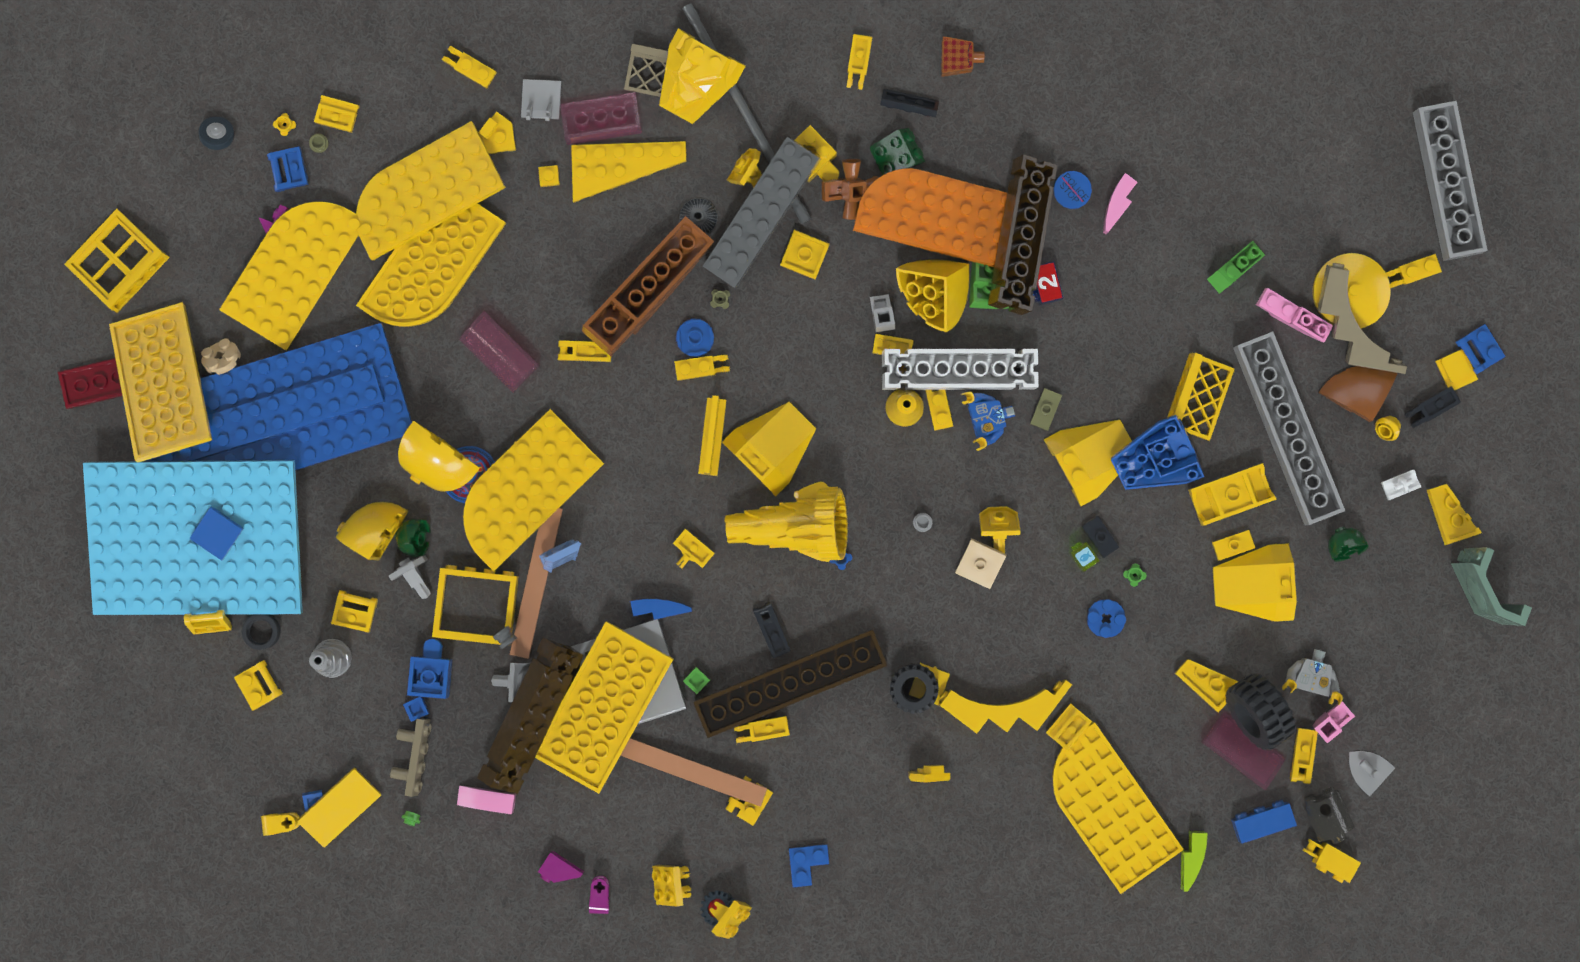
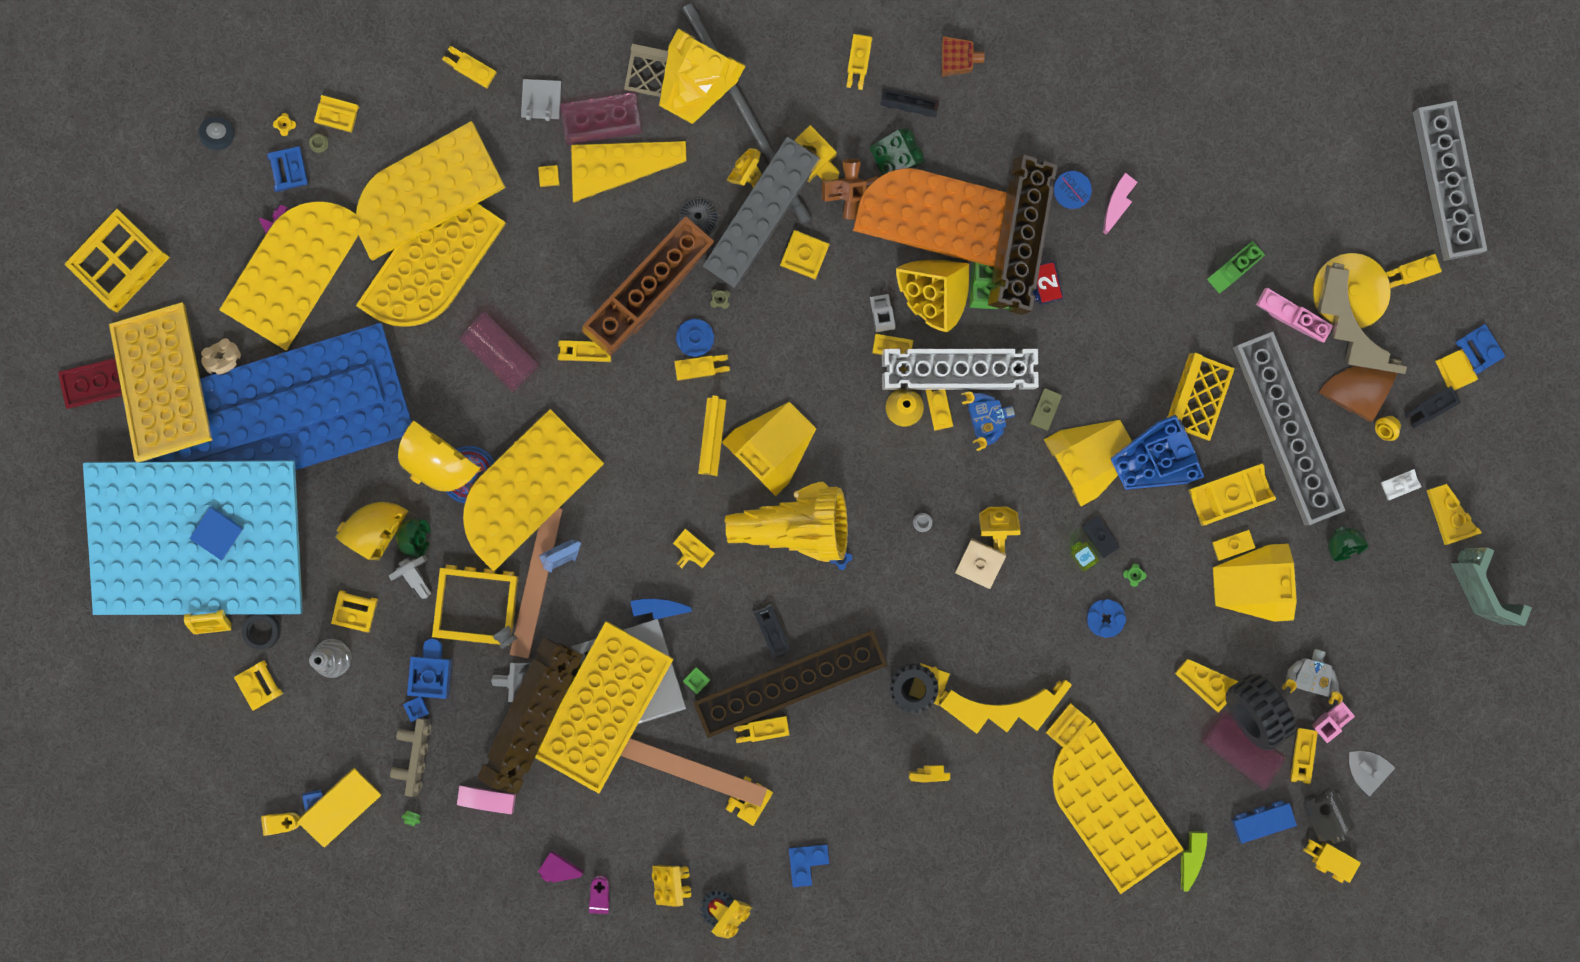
yellow plate [478,111,516,154] -> none

